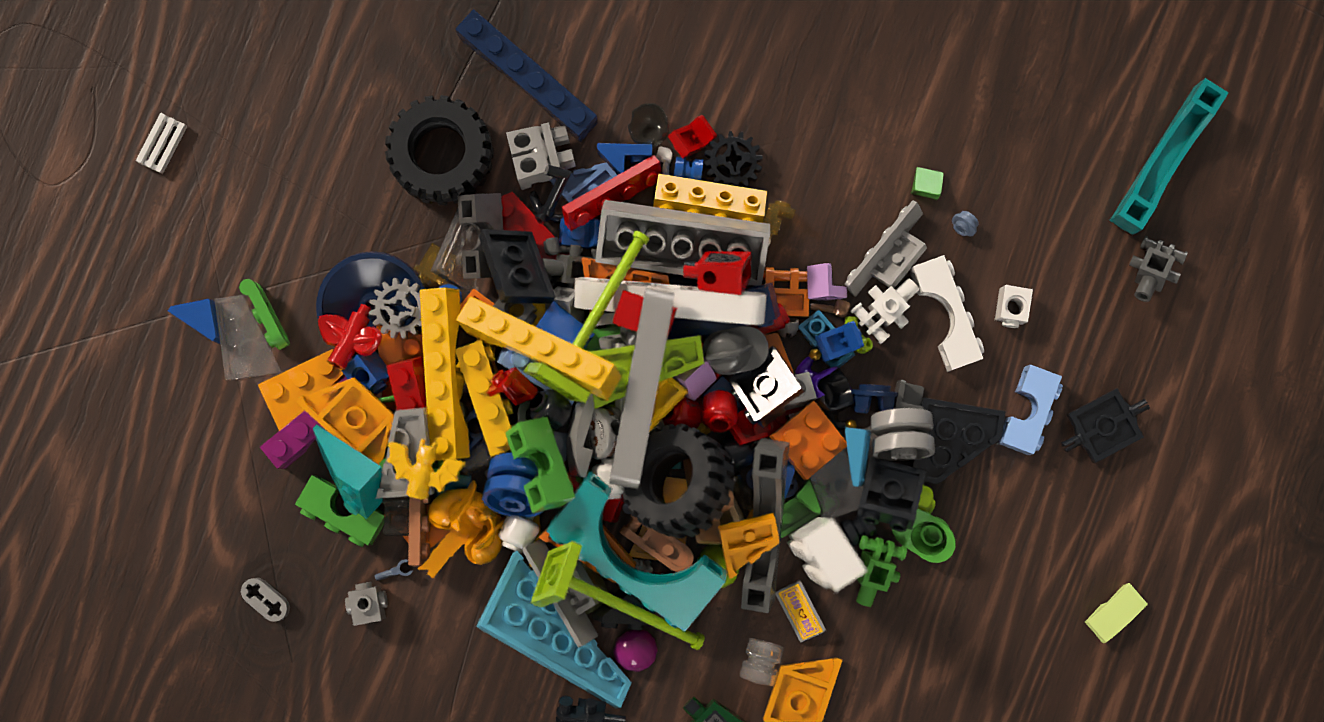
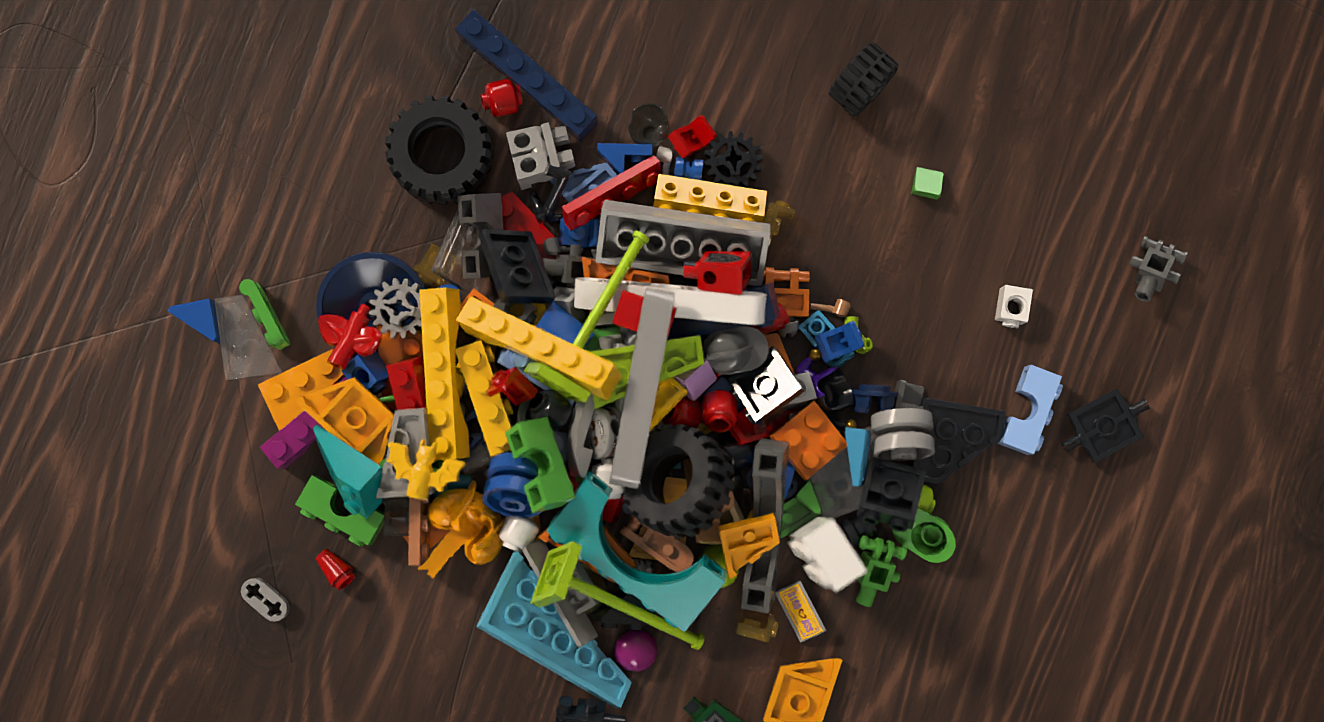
white tile [136,113,188,174] -> none
light grey brick [345,582,388,626] -> none
sand blue hand [375,559,413,581] -> none
clear wheel [739,638,784,686] -> none
lavender panel [807,263,847,301] -> none
light grey bracket [845,200,927,296] -> none
white piece [850,278,919,344] -> none
white arch [909,255,984,372] -> none
sand blue plate [952,211,979,236] -> none
yellowish green slope [1085,583,1148,643] -> none
teal arch [1109,78,1229,235] -> none
none -> red cone [315,549,356,590]
none -> red head [480,79,522,117]
none -> clear yellow bracket [735,613,779,643]
none -> black tyre [828,42,899,117]

